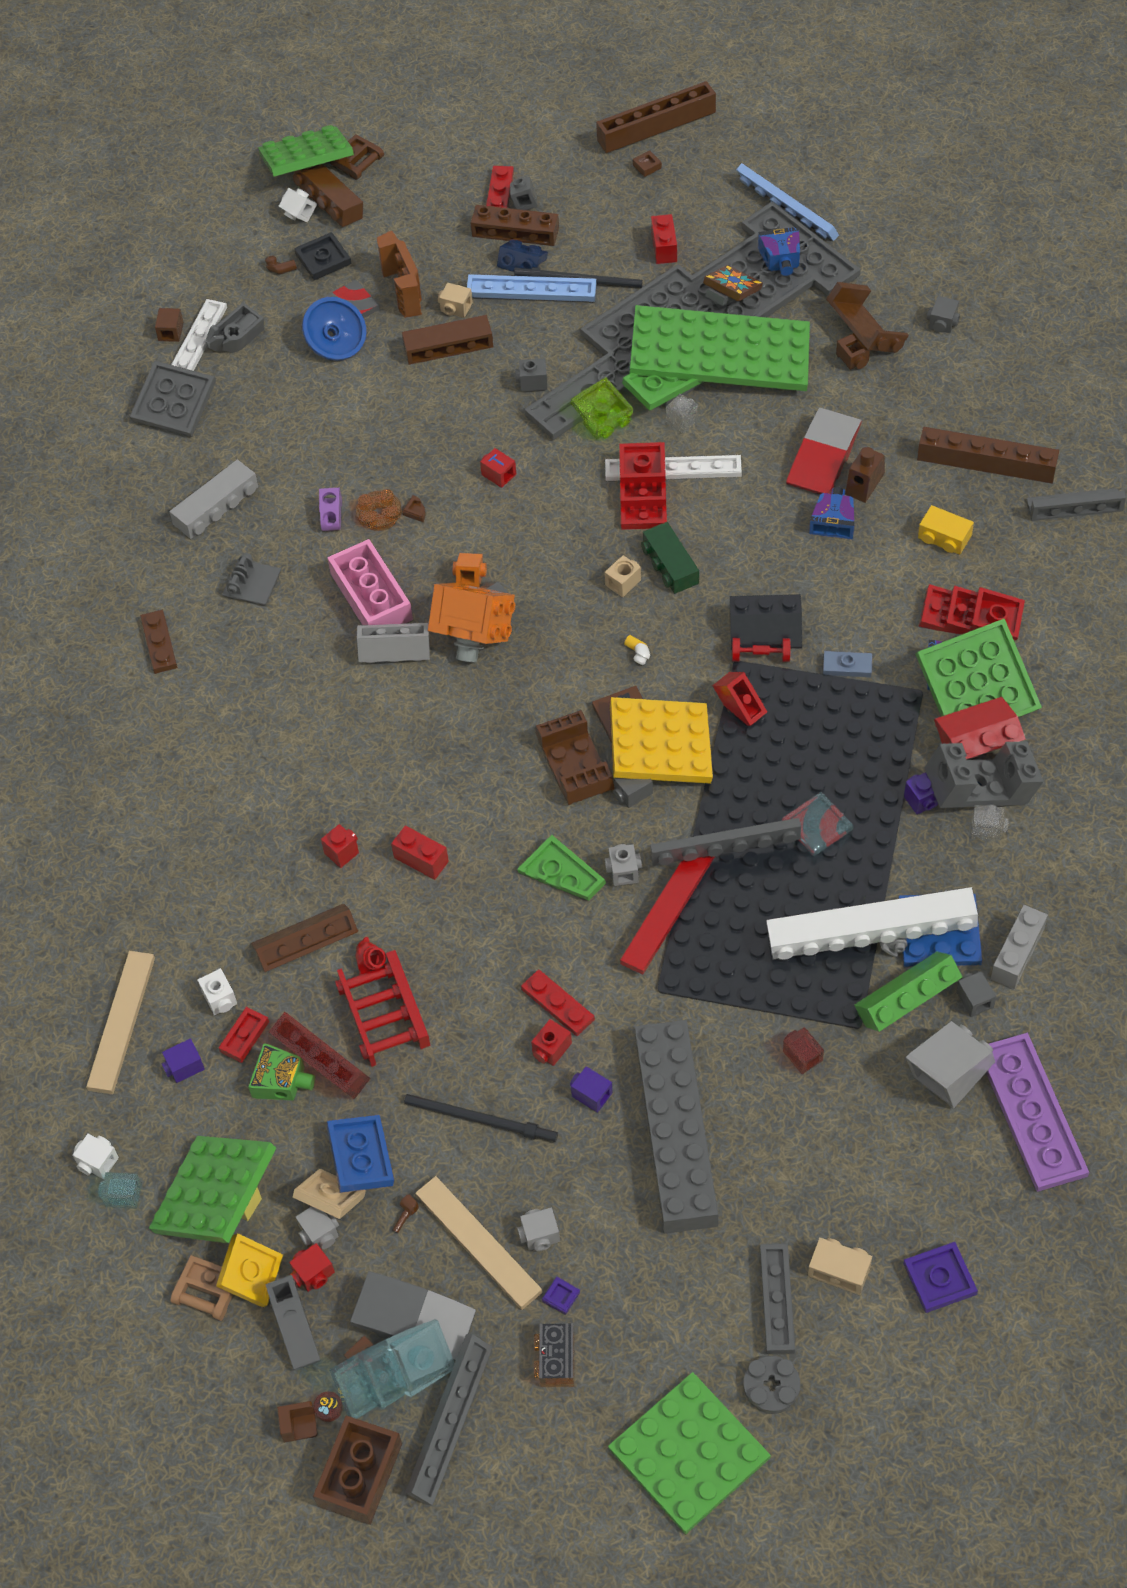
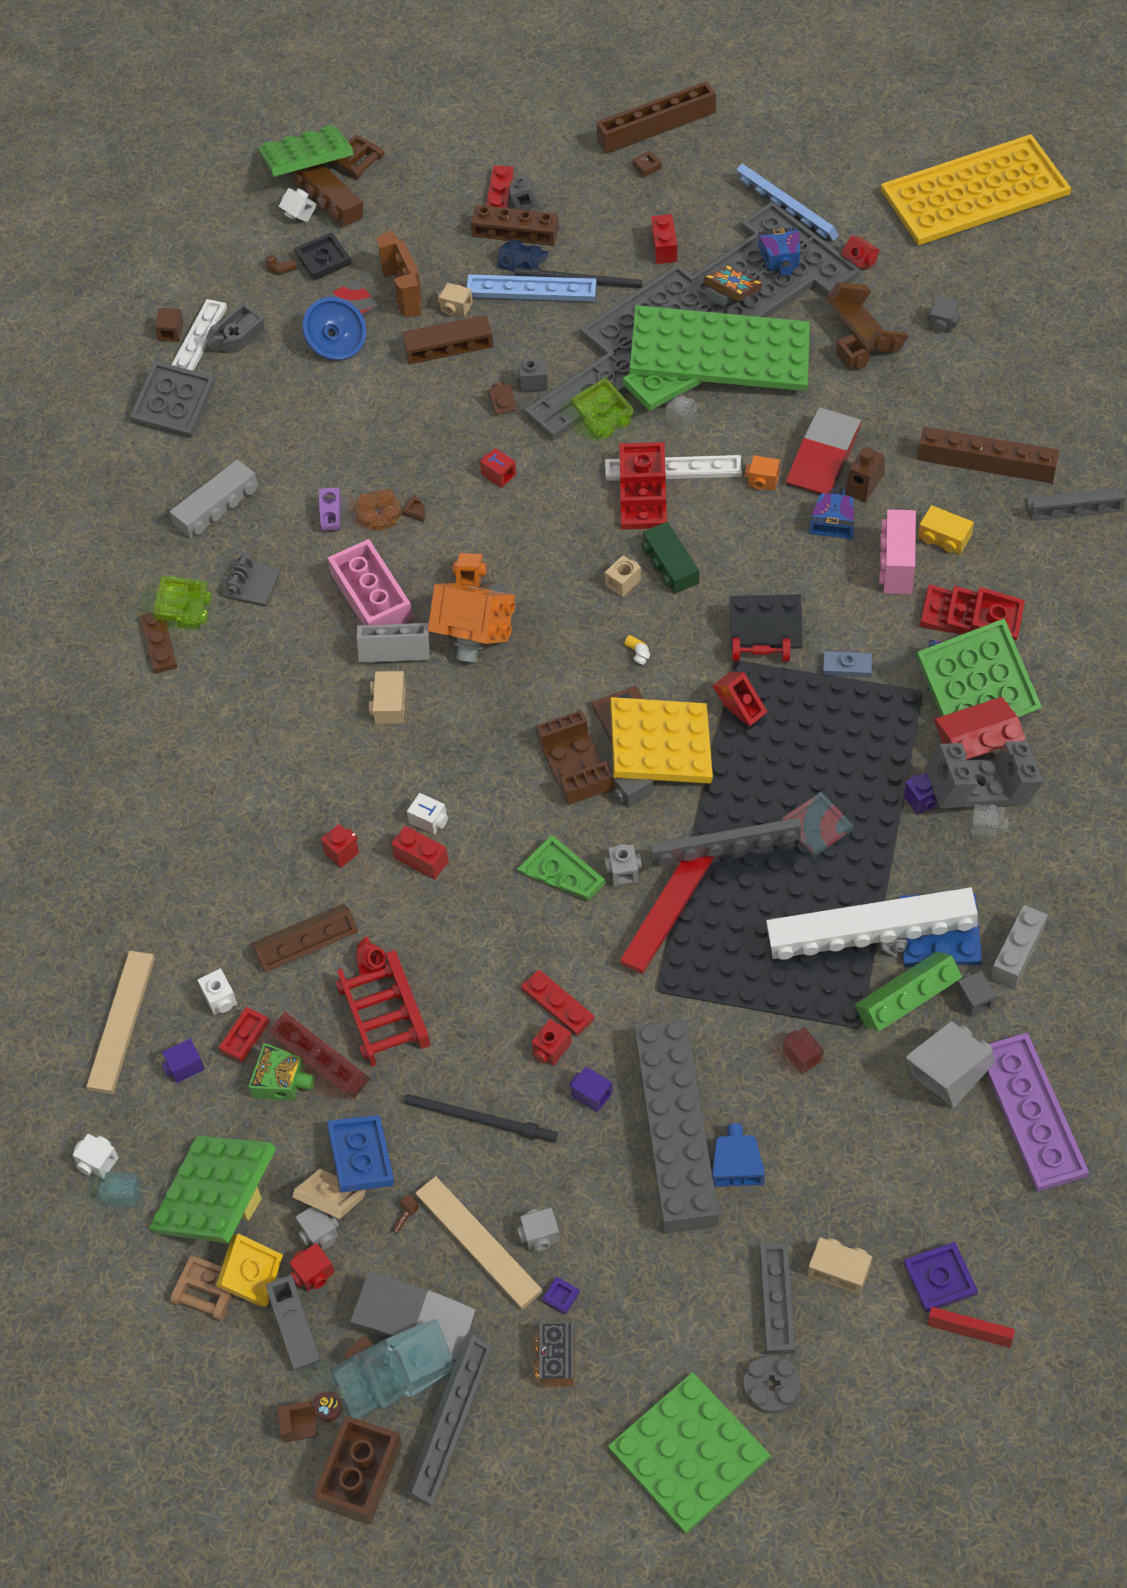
none -> clear neon green plate [153,576,212,629]
none -> tan brick [369,671,406,724]
none -> white brick [407,793,448,835]
none -> reddish brown bracket [487,382,517,416]
none -> blue torso [713,1123,765,1187]
none -> orange brick [745,455,780,490]
none -> red brick [841,235,880,269]
none -> bright pink brick [879,510,916,594]
none -> yellow plate [881,134,1071,246]
none -> red tile [927,1307,1015,1348]

